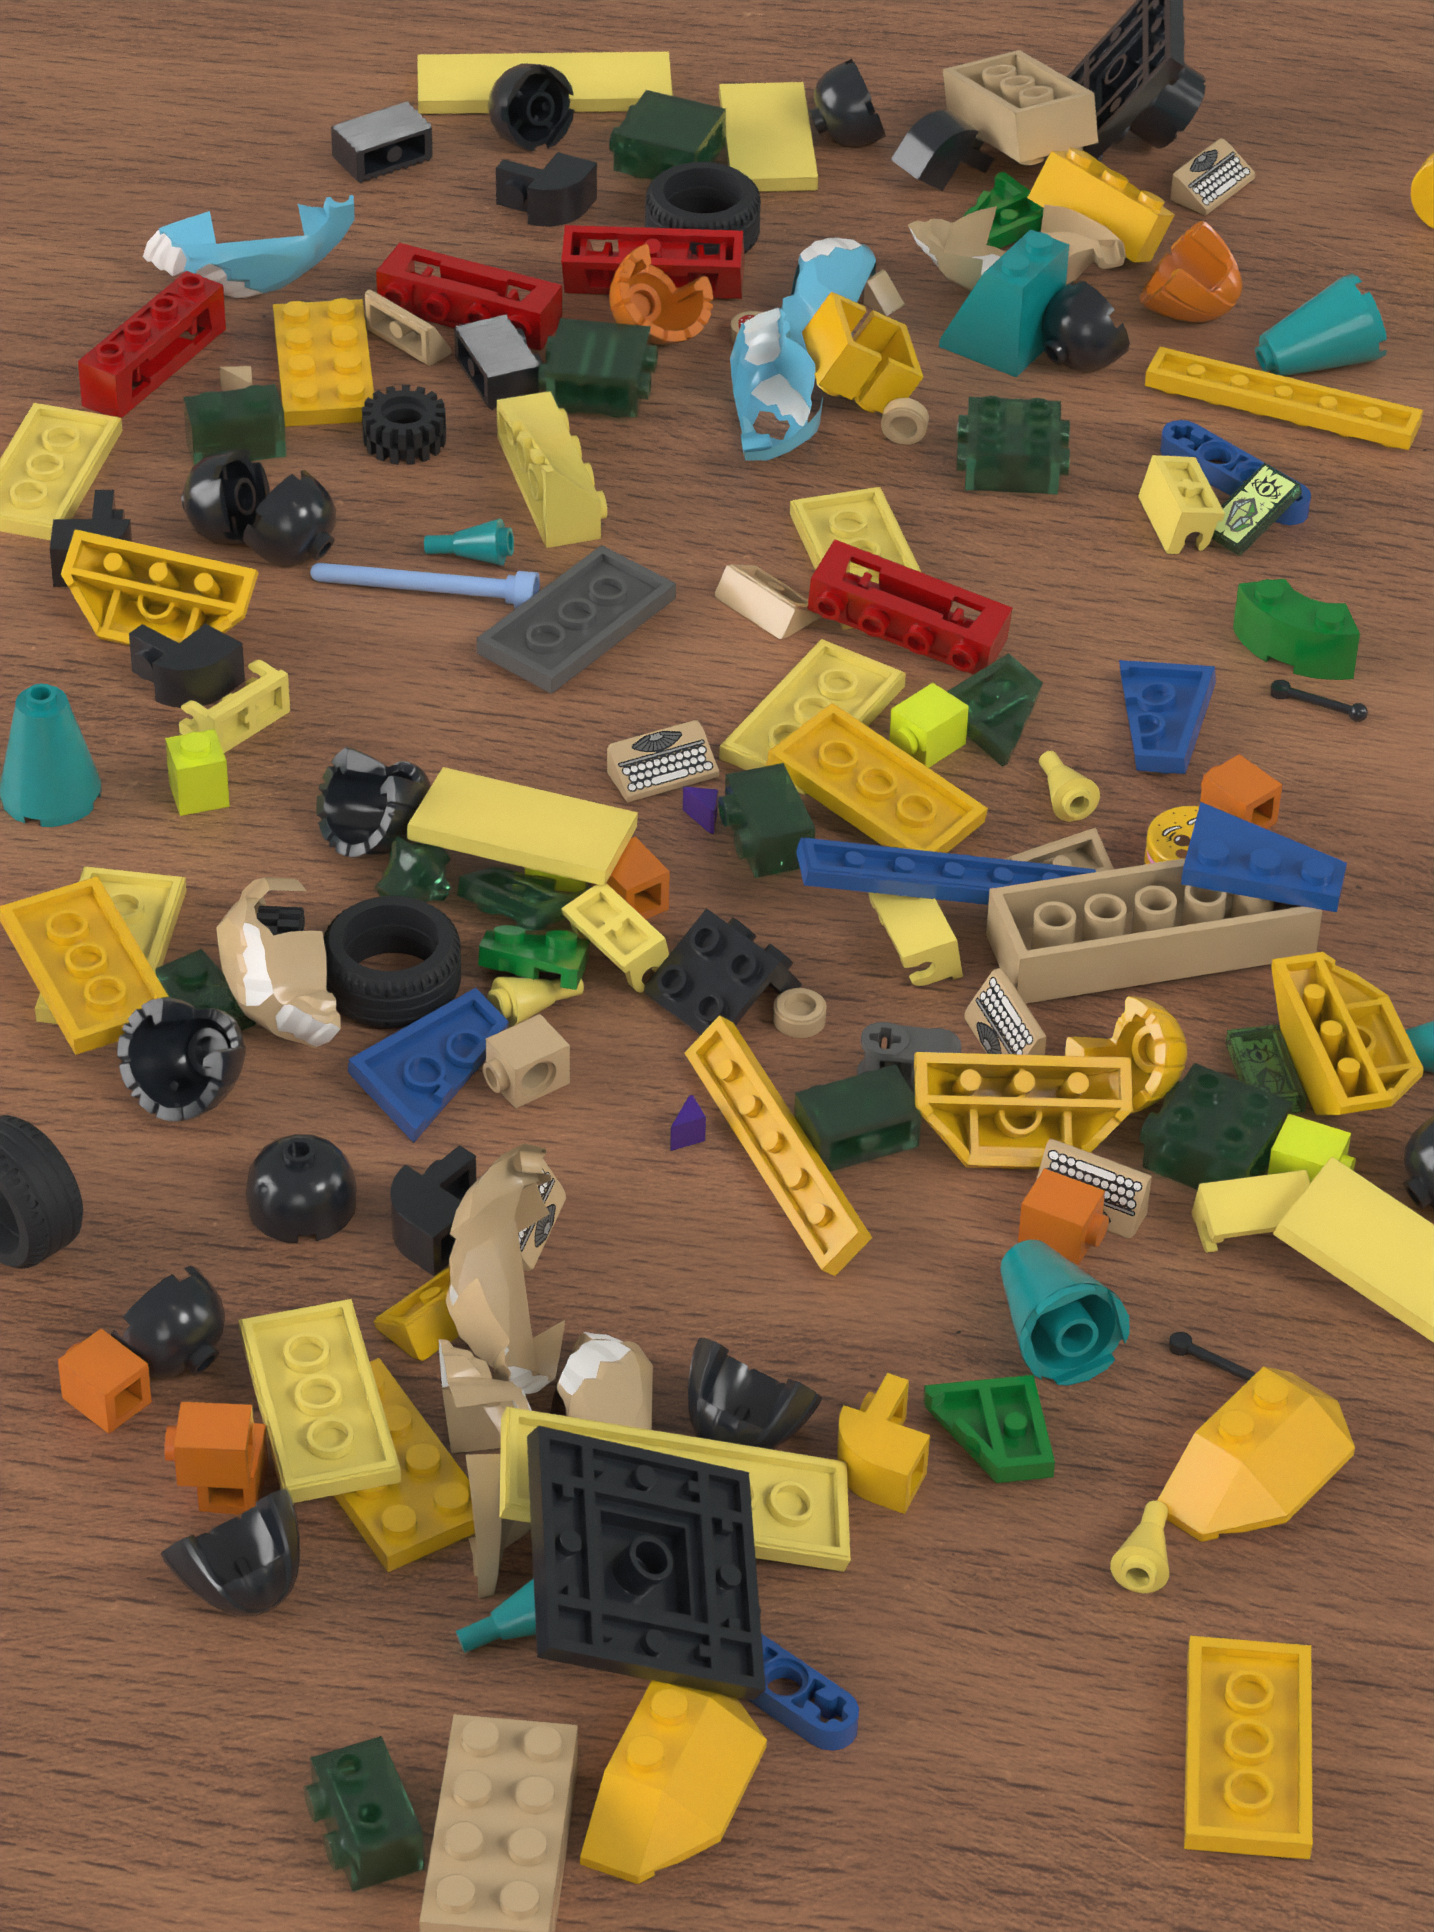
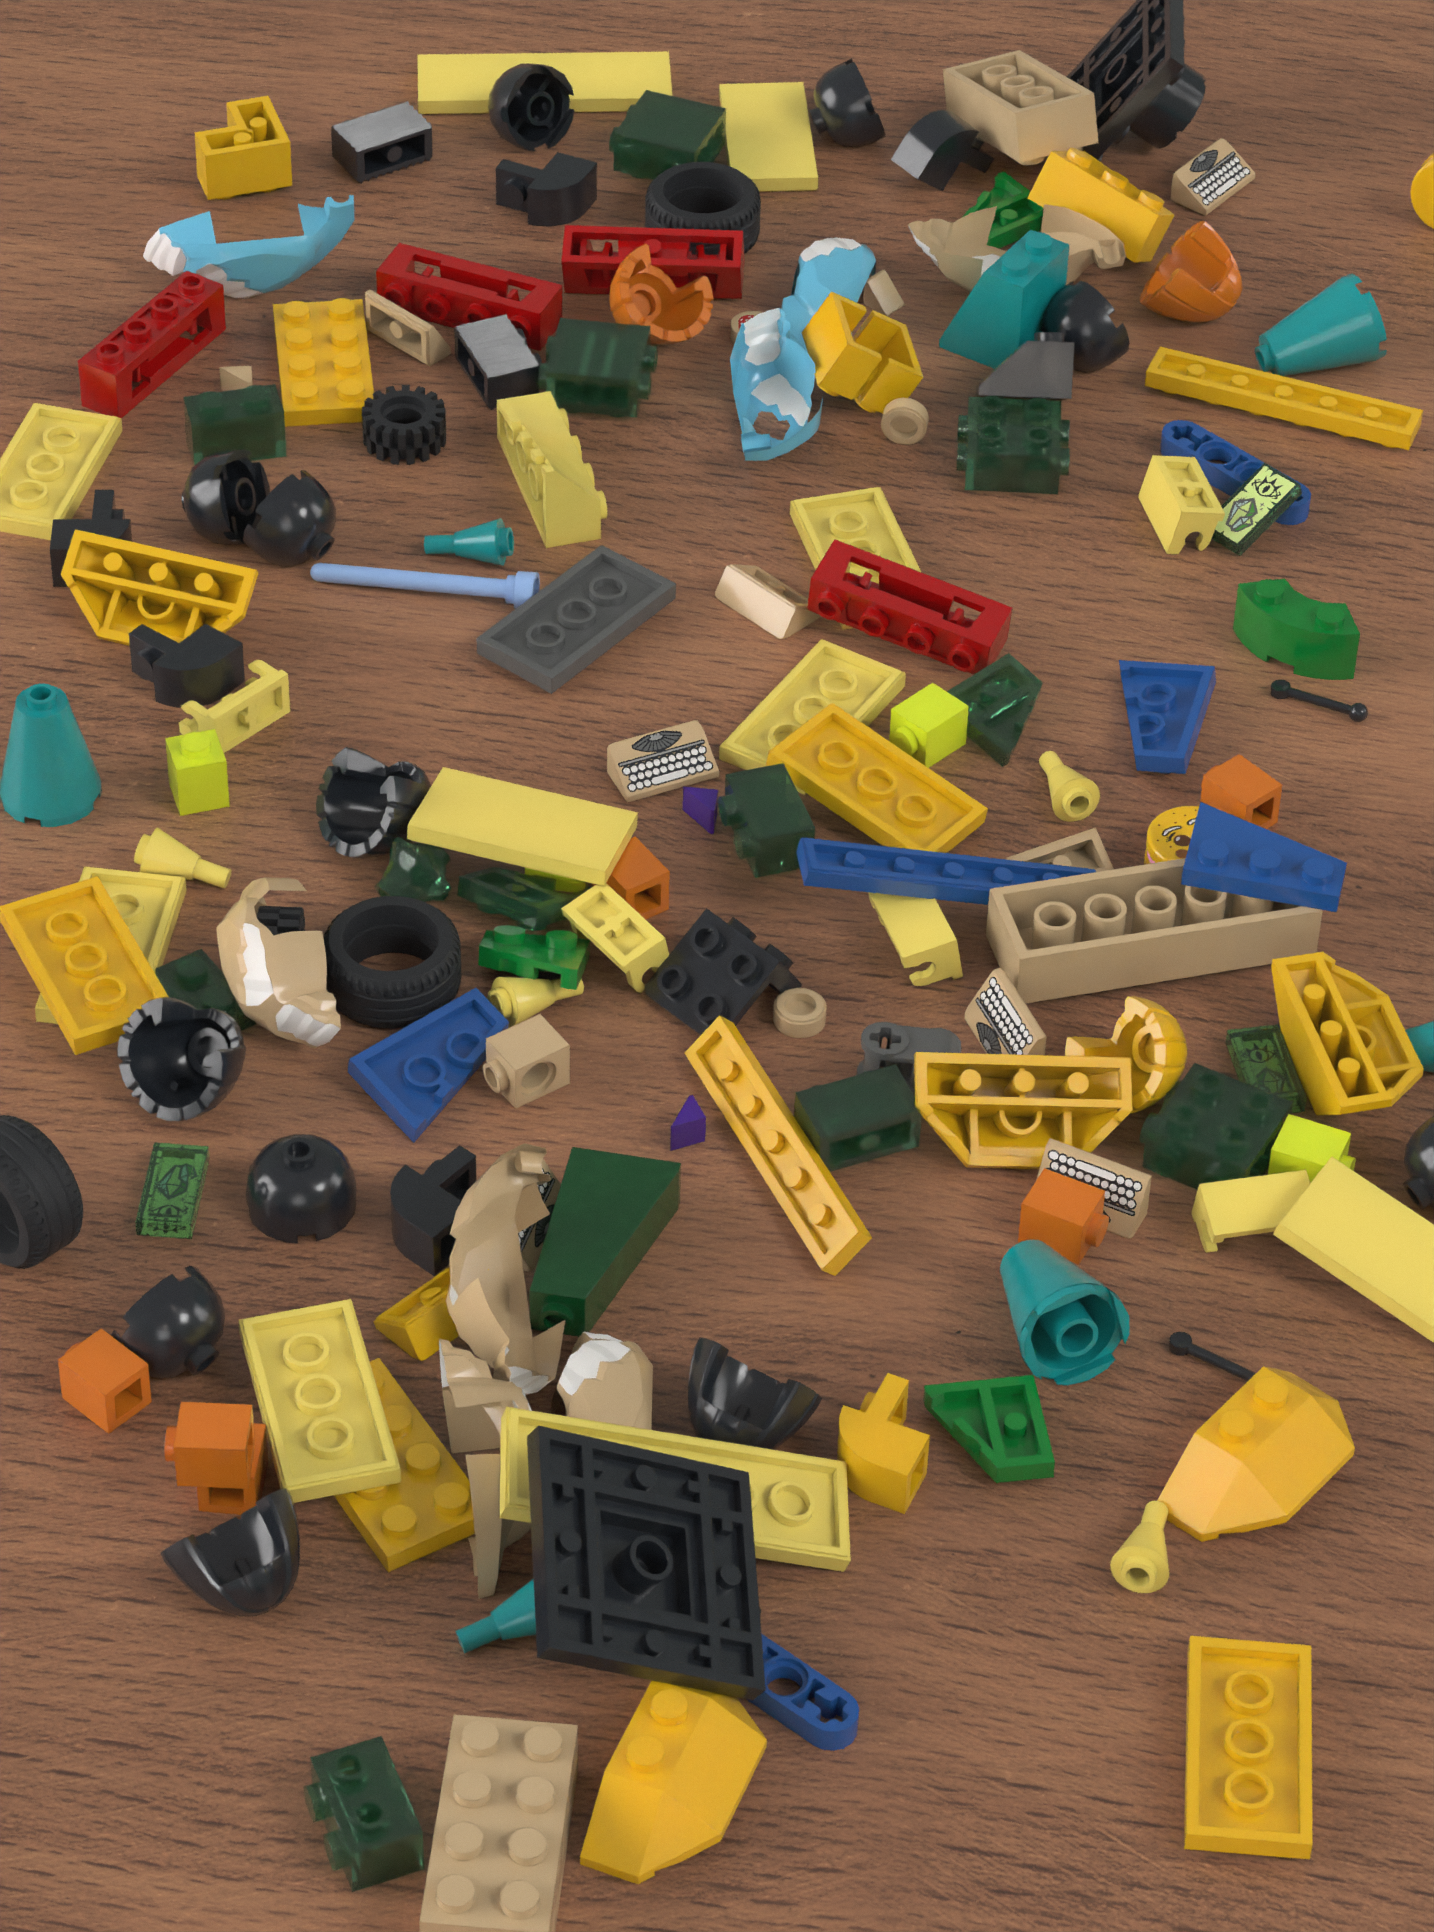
none -> light yellow cone [134,827,232,889]
none -> clear green tile [135,1142,210,1239]
none -> yellow brick [194,96,292,200]
none -> dark green slope [529,1147,681,1337]
none -> black slope [976,332,1074,399]

